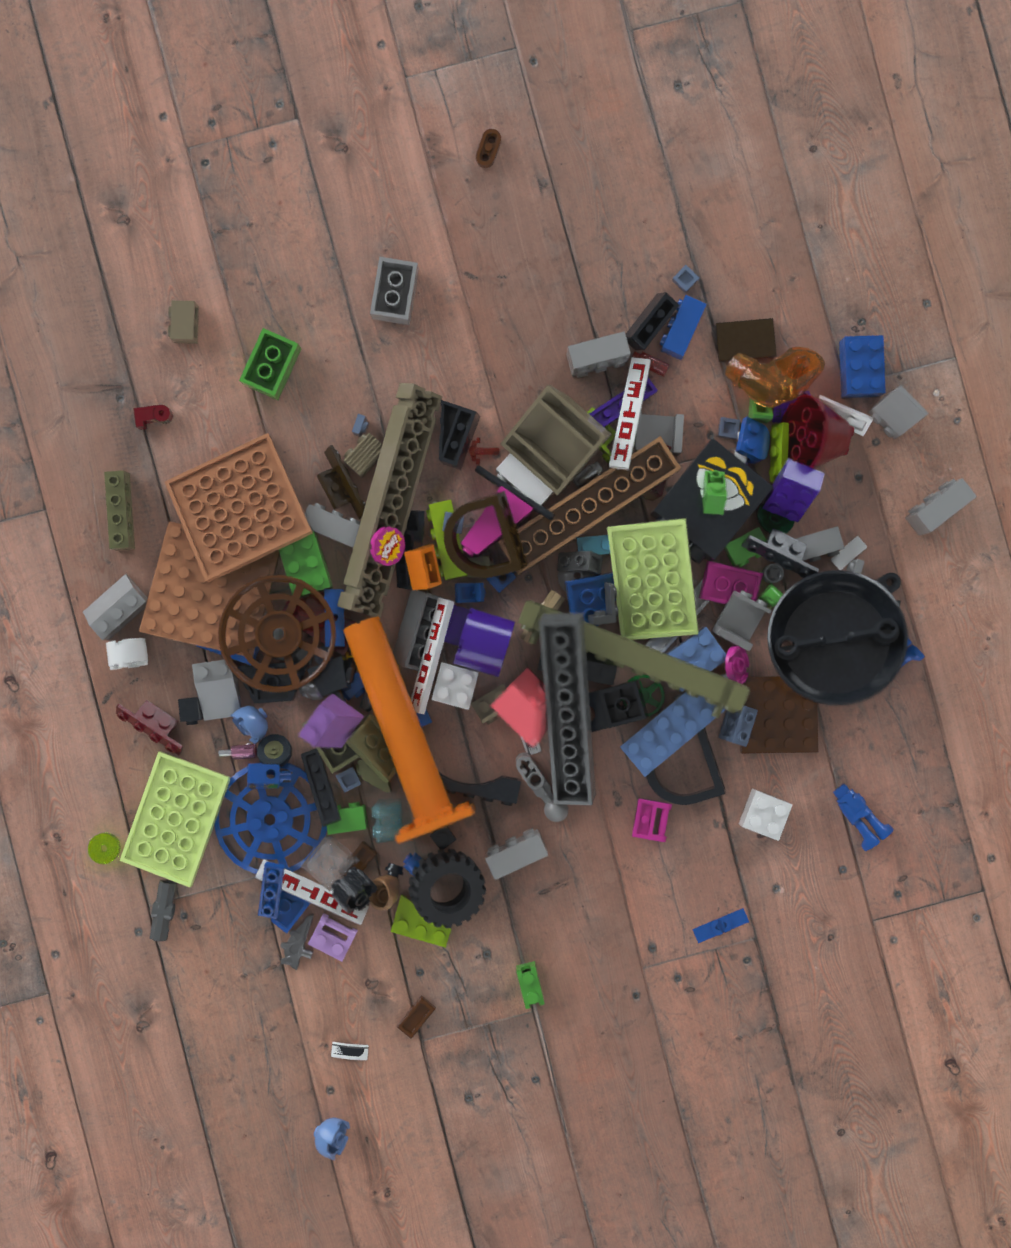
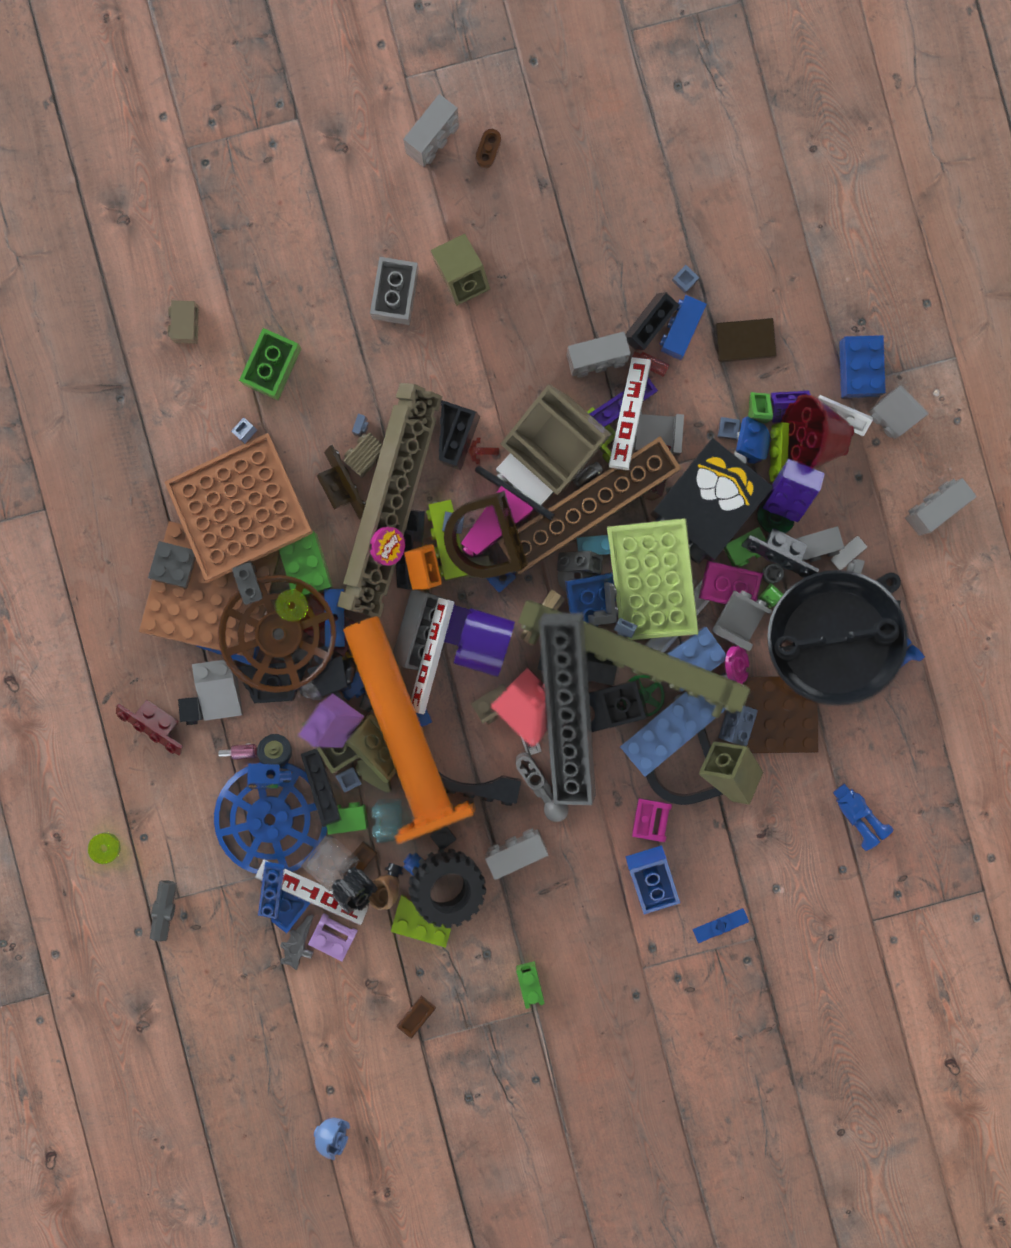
light grey slope [83,574,148,640] -> none
olive brick [104,470,135,550] -> none
white brick [106,638,148,670] -> none
yellowish green plate [120,751,231,887] -> none
dark red leg [133,405,173,430] -> none
medium blue cylinder [230,706,268,744] -> none
light grey brick [305,503,360,548] -> none
sticker [331,1042,369,1060] -> none
white brick [431,662,479,710] -> none
blue bracket [455,583,486,603] -> none
bright green slope [703,470,727,515] -> none
clear orange piece [725,346,825,408] -> none
white brick [739,788,792,841] -> none
none -> dark grey plate [148,541,196,589]
none -> sand blue tile [231,417,257,444]
none -> dark grey bracket [232,562,263,605]
none -> clear neon green piece [276,590,308,622]
none -> light grey brick [403,94,459,167]
none -> olive slope [431,234,490,306]
none -> sand blue plate [614,618,637,638]
none -> blue slope [625,845,680,914]
none -> olive slope [699,741,764,805]

